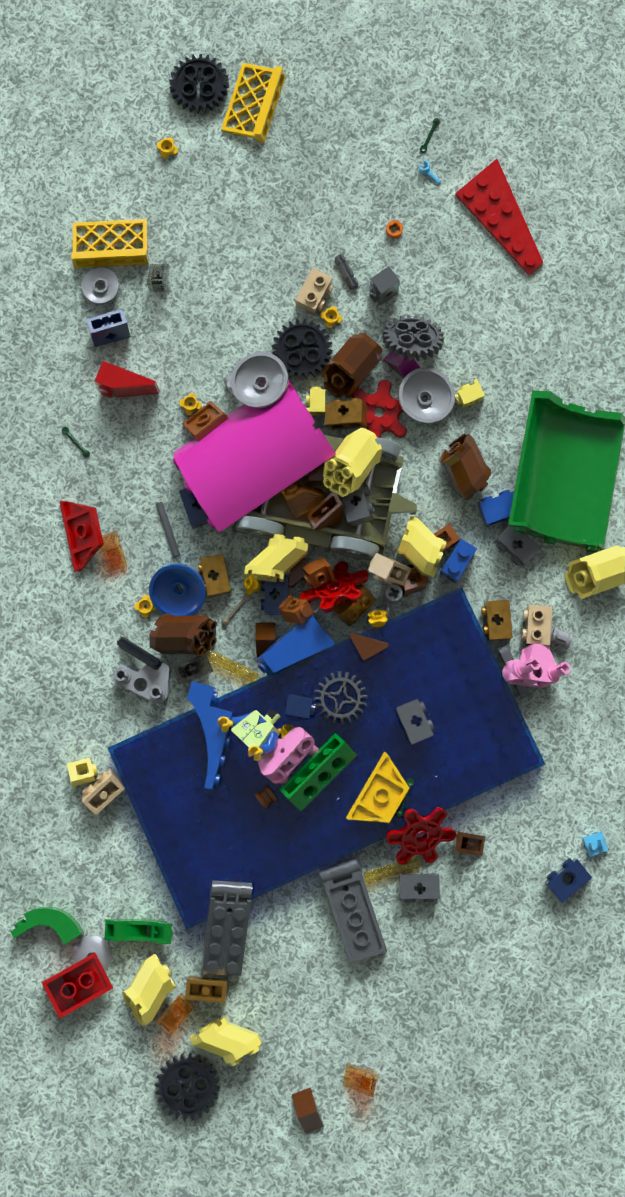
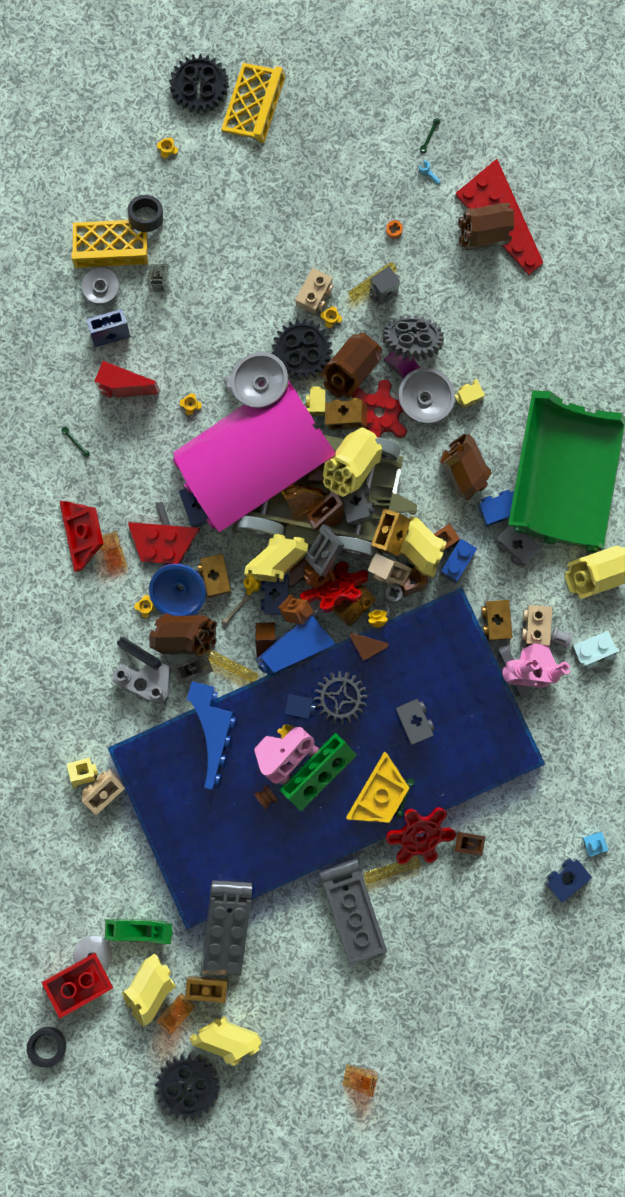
green arch [10,907,84,945] -> none
dark orange tile [182,401,228,442] -> none
torso [218,709,281,761] -> none
reddish brown slope [292,1087,324,1133] -> none
dark grey axle [335,254,359,289] -> none
dark grey brick [399,873,440,903] -> none
none -> black tyre [26,1027,67,1068]
none -> black tyre [128,195,163,232]
none -> red wing [128,522,200,564]
none -> dark grey plate [304,524,345,576]
none -> clear yellow axle [348,262,397,301]
none -> pearl gold brick [371,509,411,556]
none -> reddish brown brick [458,203,514,250]
none -> light aqua bracket [572,631,620,668]

